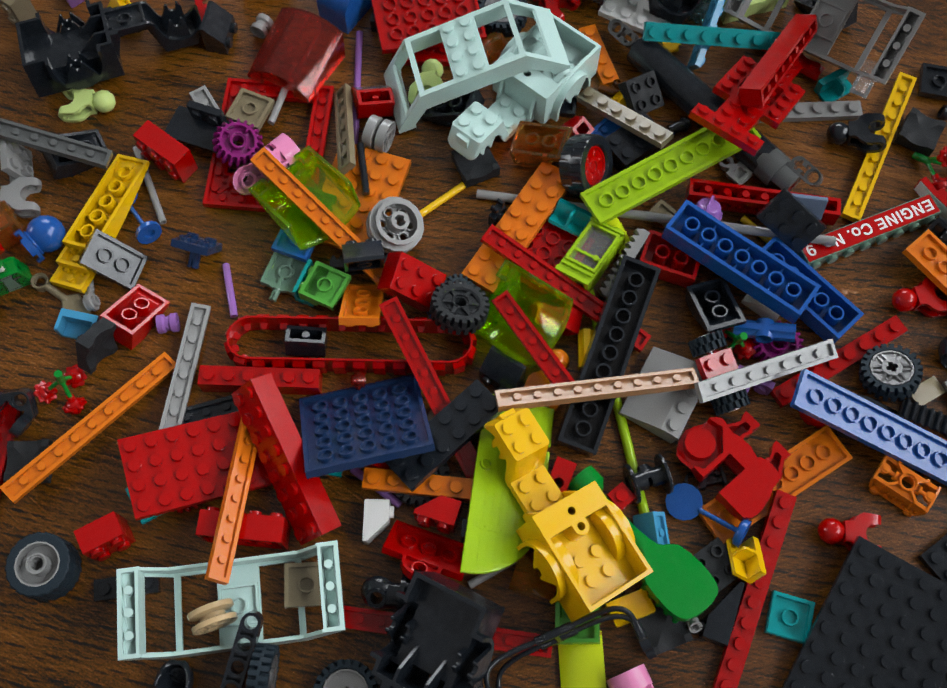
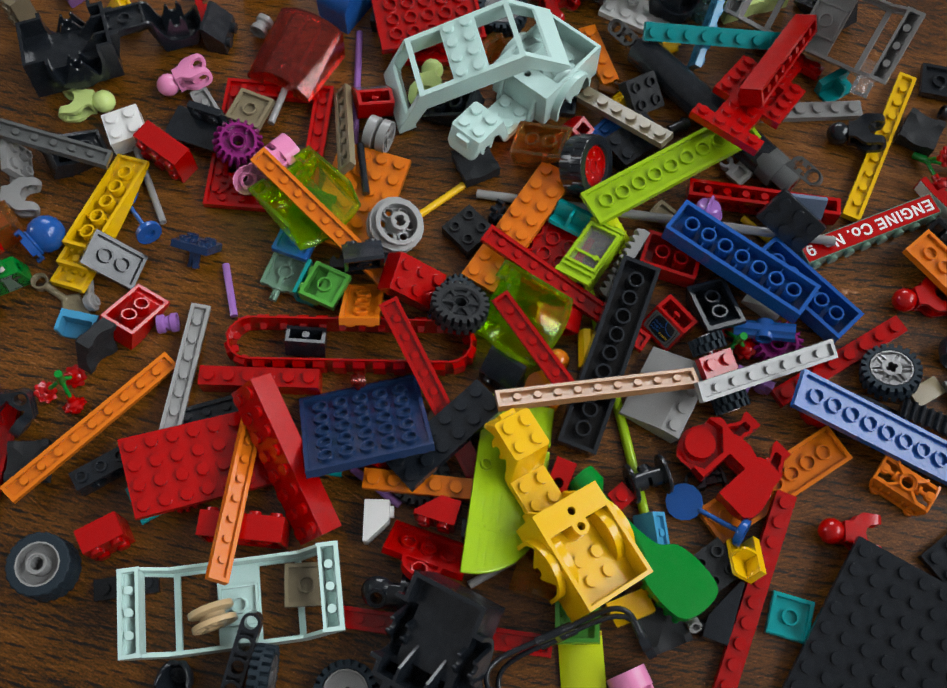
none -> black brick [68,432,145,496]
none -> white brick [100,104,145,155]
none -> bright pink piece [157,53,213,97]
none -> black brick [442,204,491,258]
none -> red slope [641,294,698,351]

